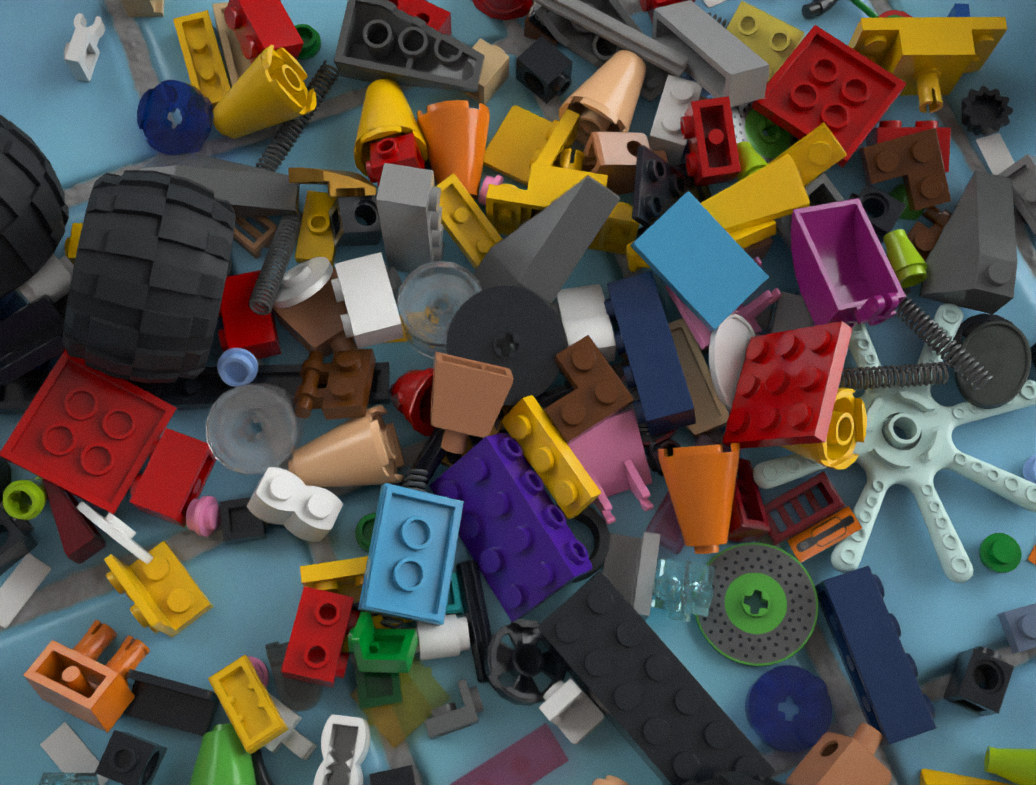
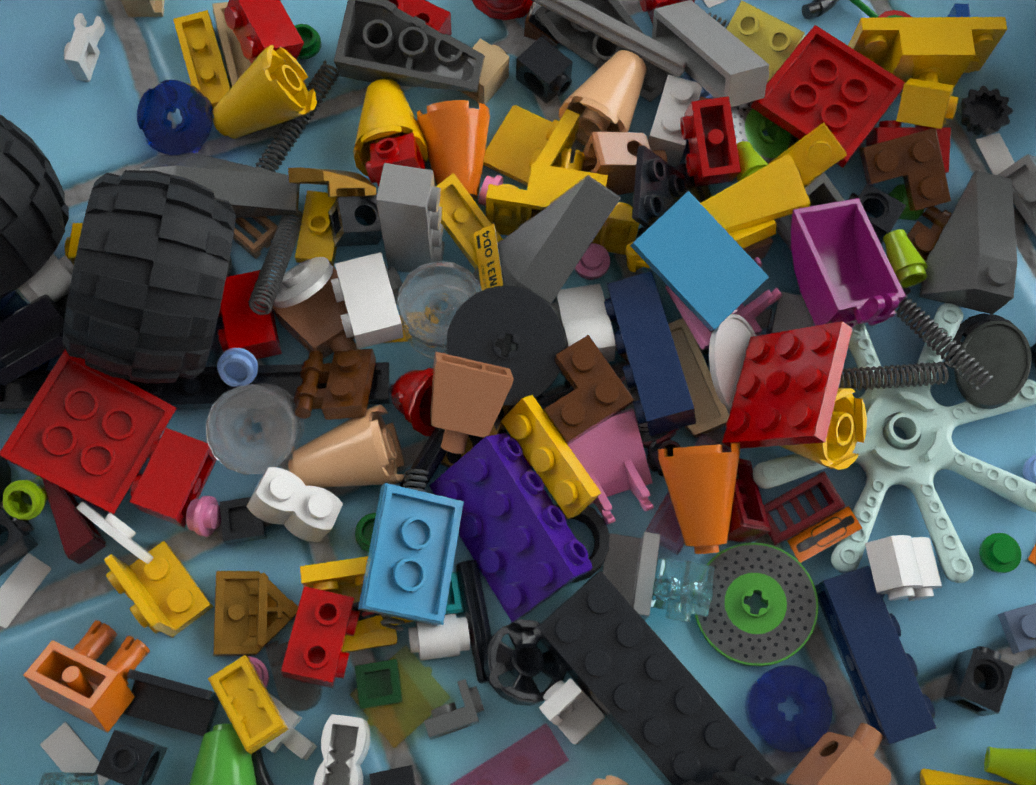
green bracket [348,612,419,673] -> none
none -> pearl gold slope [213,571,298,657]
none -> yellow sticker [473,224,504,291]
none -> bright pink plate [574,243,610,280]
none -> white brick [865,535,942,601]
none -> yellow brick [896,78,959,129]

